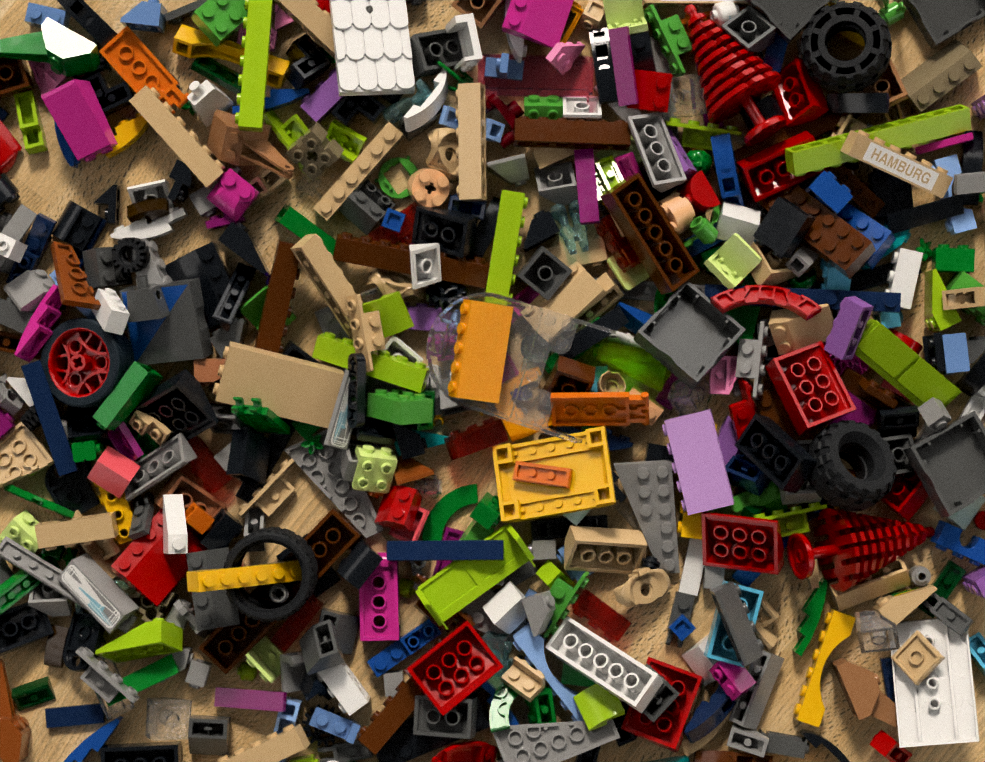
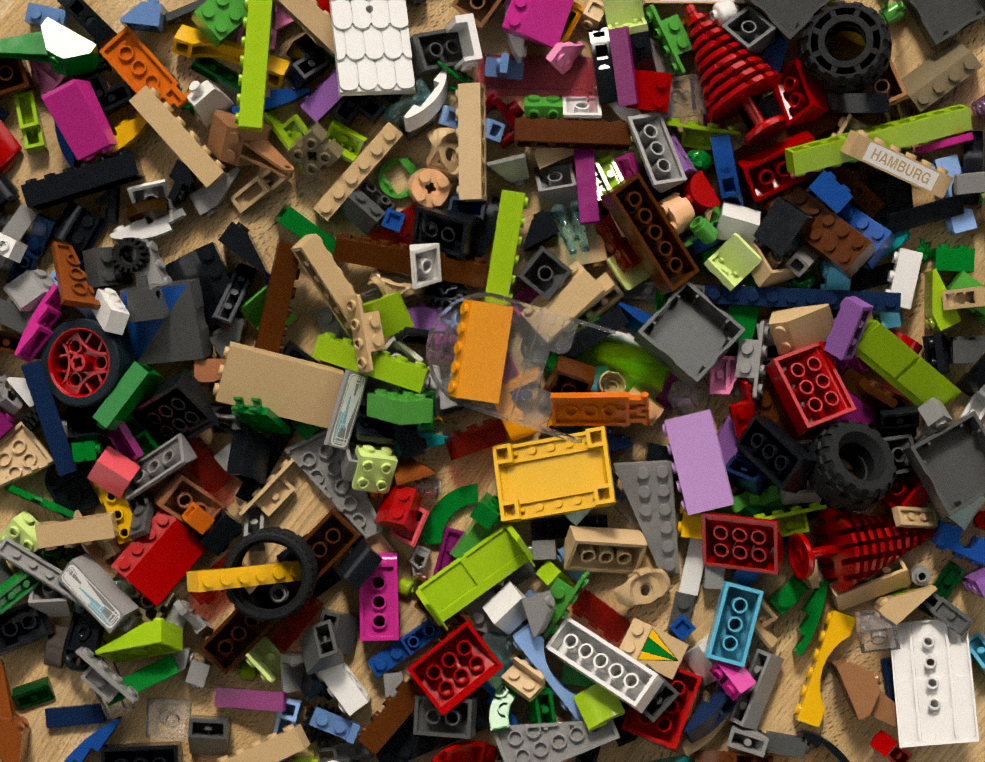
tan slope [129,410,172,446] -> none
white slope [163,494,188,554] -> none
dark grey slope [186,547,240,631] -> none
magenta slope [205,212,247,231] -> none
dark pink slope [206,168,260,222] -> none
green plant [301,432,324,455] -> none
black beam [347,353,366,429] -> none
dark blue tile [387,540,504,561] -> none
orange tile [512,461,573,489] -> none
black plate [641,556,660,570] -> none
dark grey slope [709,581,764,667] -> none
red tile [710,285,822,321] -> none
tan tile [891,630,945,686] -> none
medium blue panel [941,333,970,375] -> none
none -> black brick [21,150,145,211]
none -> black tile [395,327,438,345]
none -> tan slope [619,618,689,680]
none -> green slope [767,574,808,615]
none -> tan plate [891,506,939,529]

